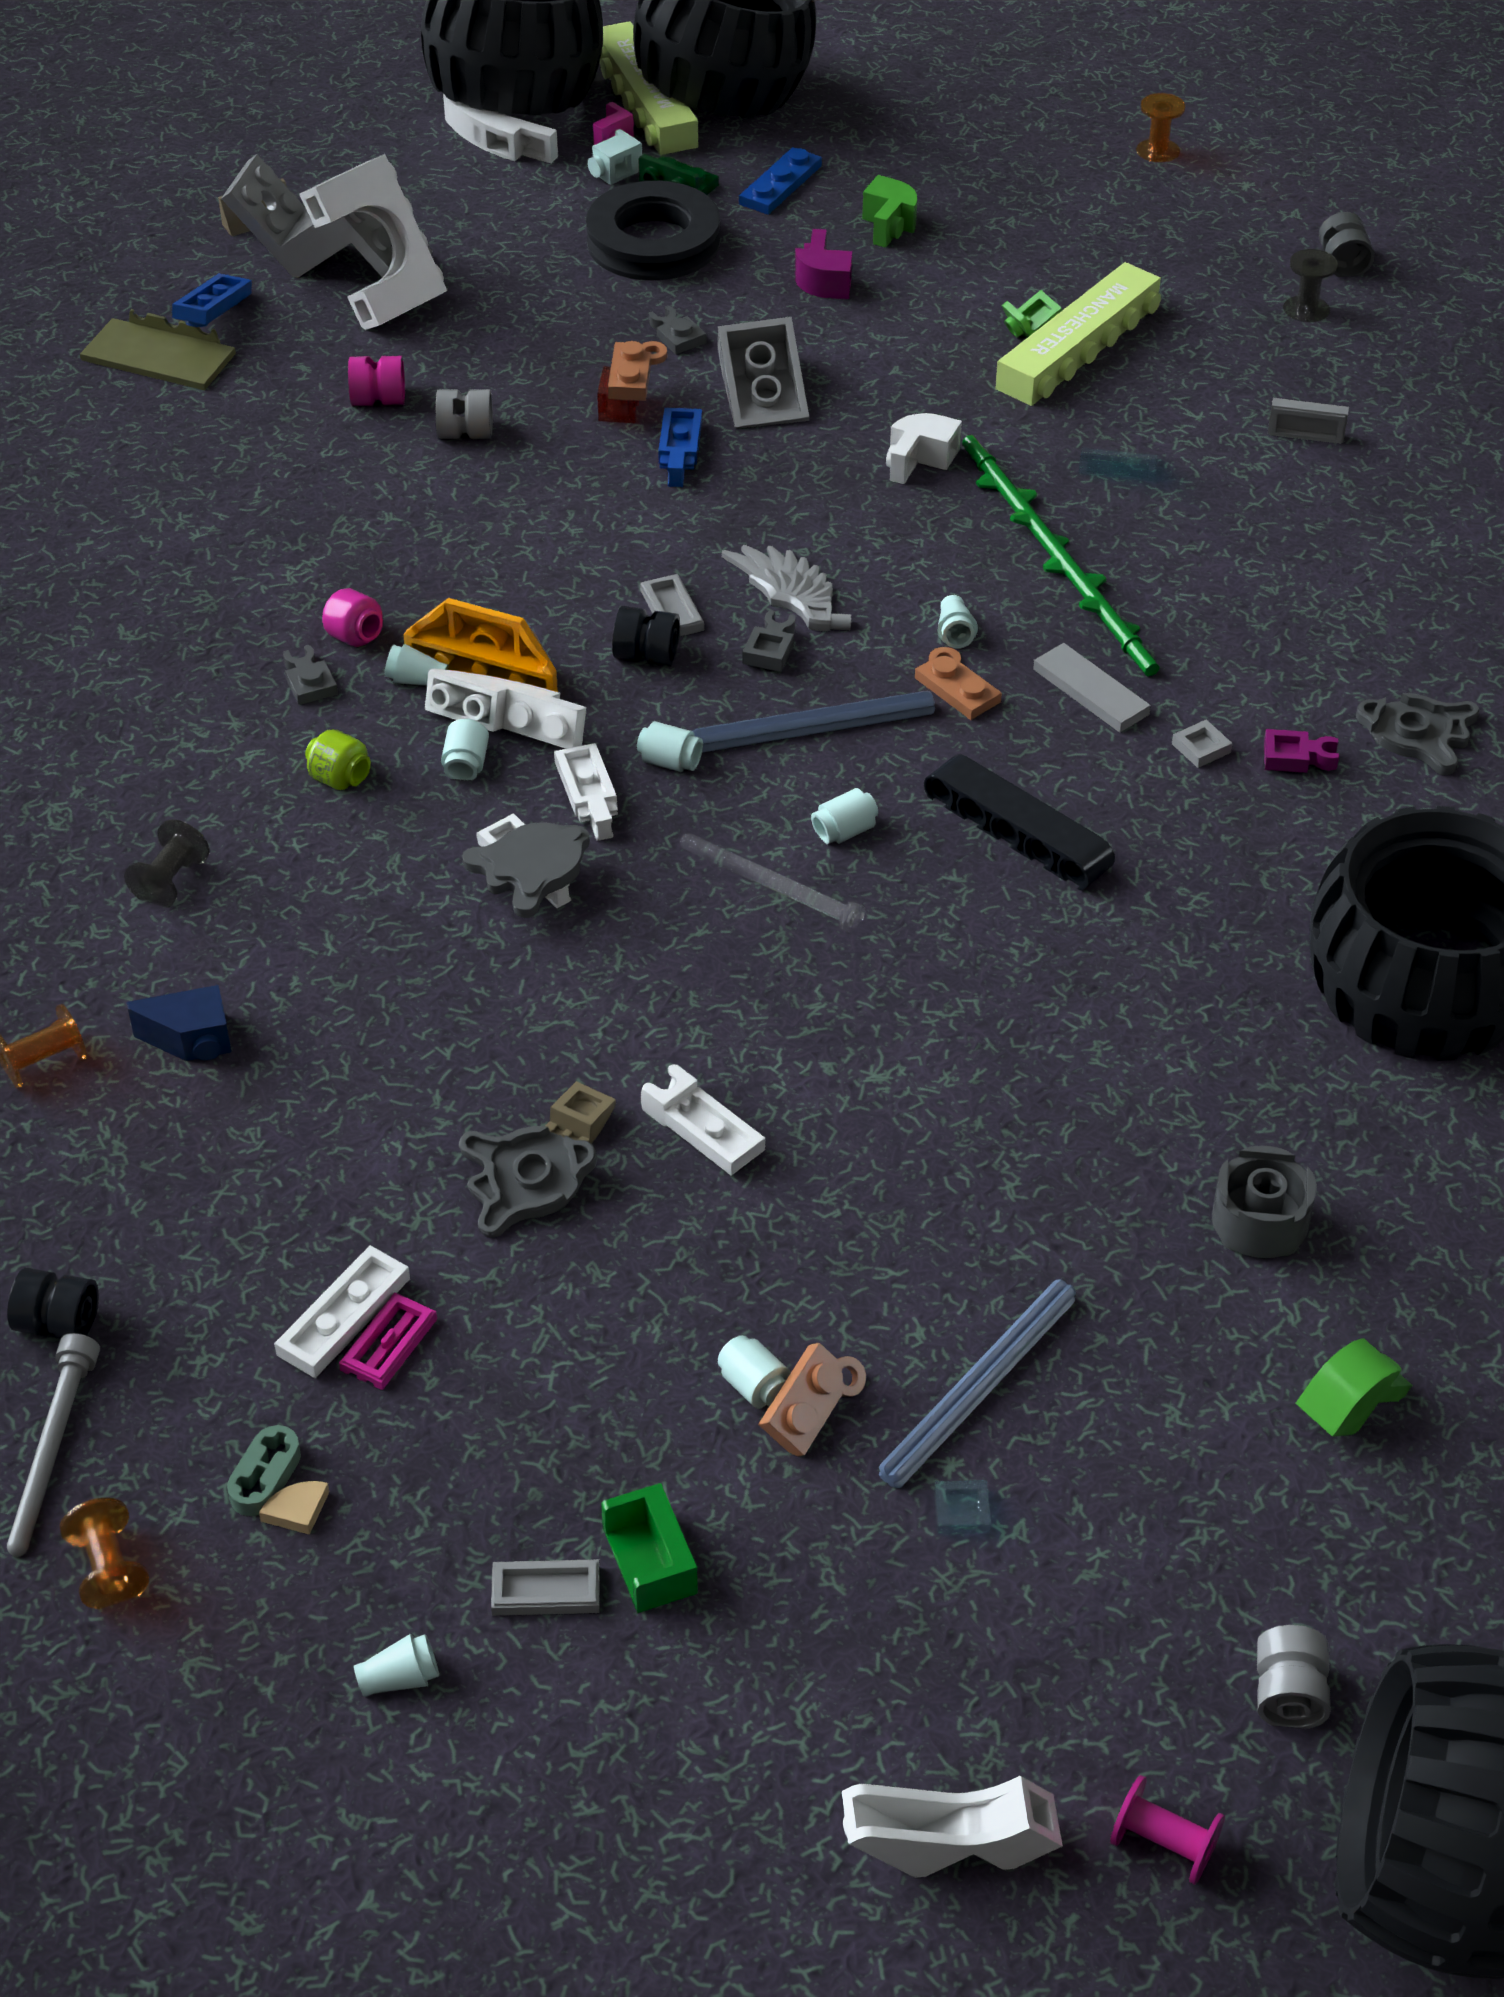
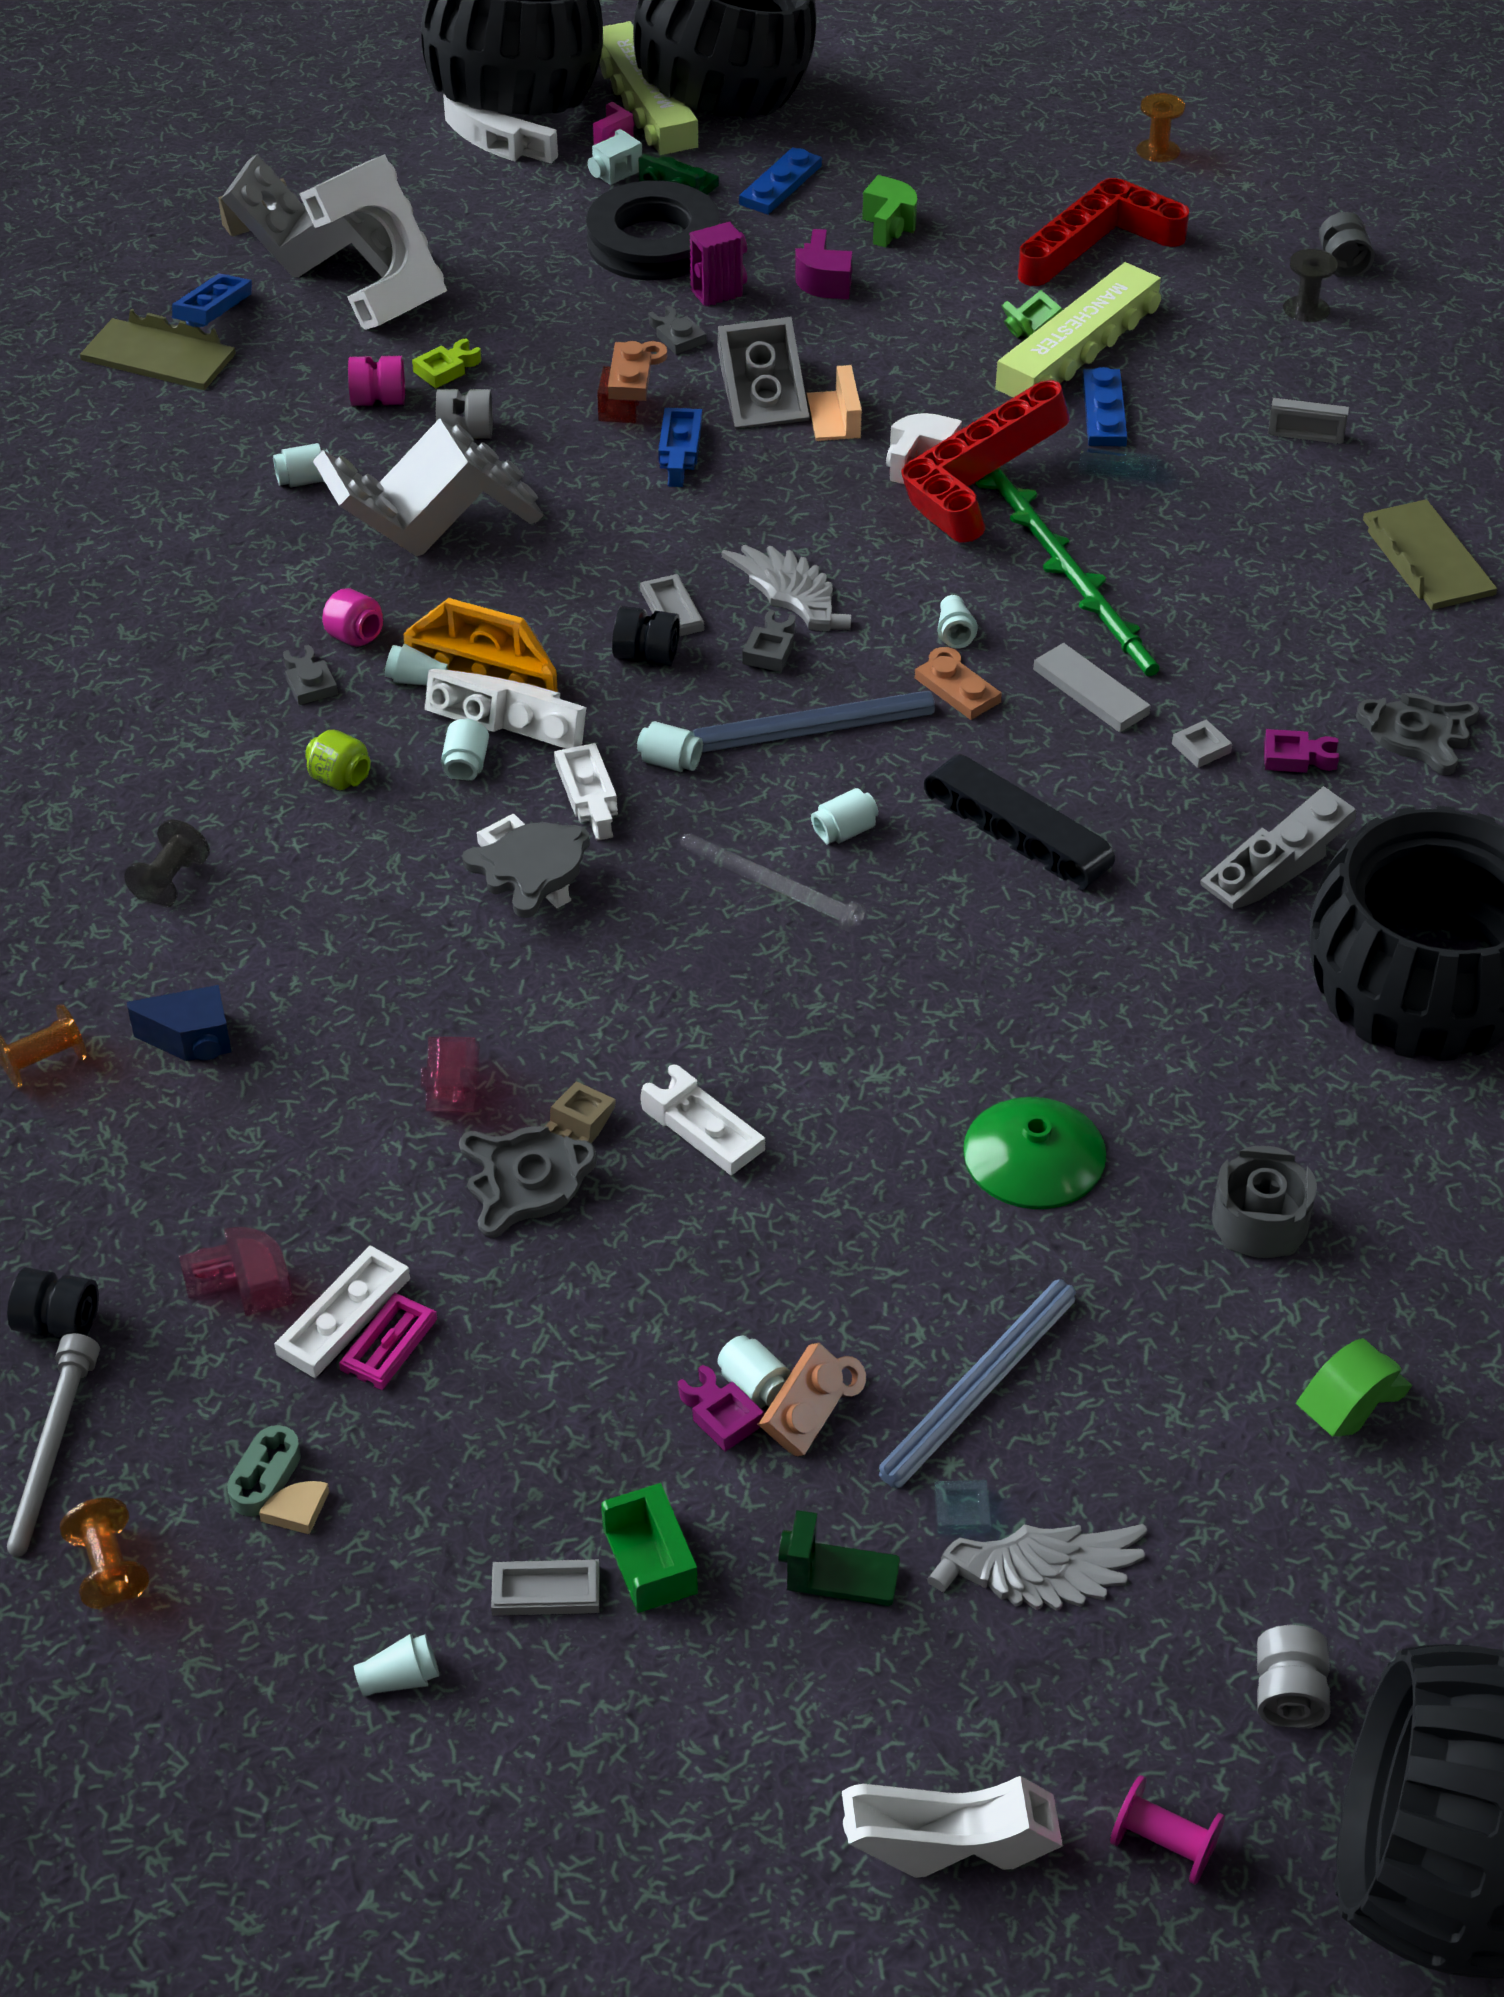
none -> clear pink brick [179,1227,294,1316]
none -> light aqua brick [273,443,329,488]
none -> light grey bracket [313,418,544,556]
none -> lime plate [412,339,481,389]
none -> clear pink brick [421,1037,480,1112]
none -> magenta plate [677,1365,764,1452]
none -> magenta brick [689,221,747,307]
none -> dark green bracket [778,1510,900,1606]
none -> light nougat panel [806,365,862,441]
none -> red beam [901,380,1070,543]
none -> light grey animal [927,1524,1147,1611]
none -> green dish [963,1097,1106,1209]
none -> red beam [1018,178,1189,286]
none -> blue plate [1082,367,1127,446]
none -> light grey slope [1200,786,1356,909]
none -> olive piece [1363,499,1497,610]

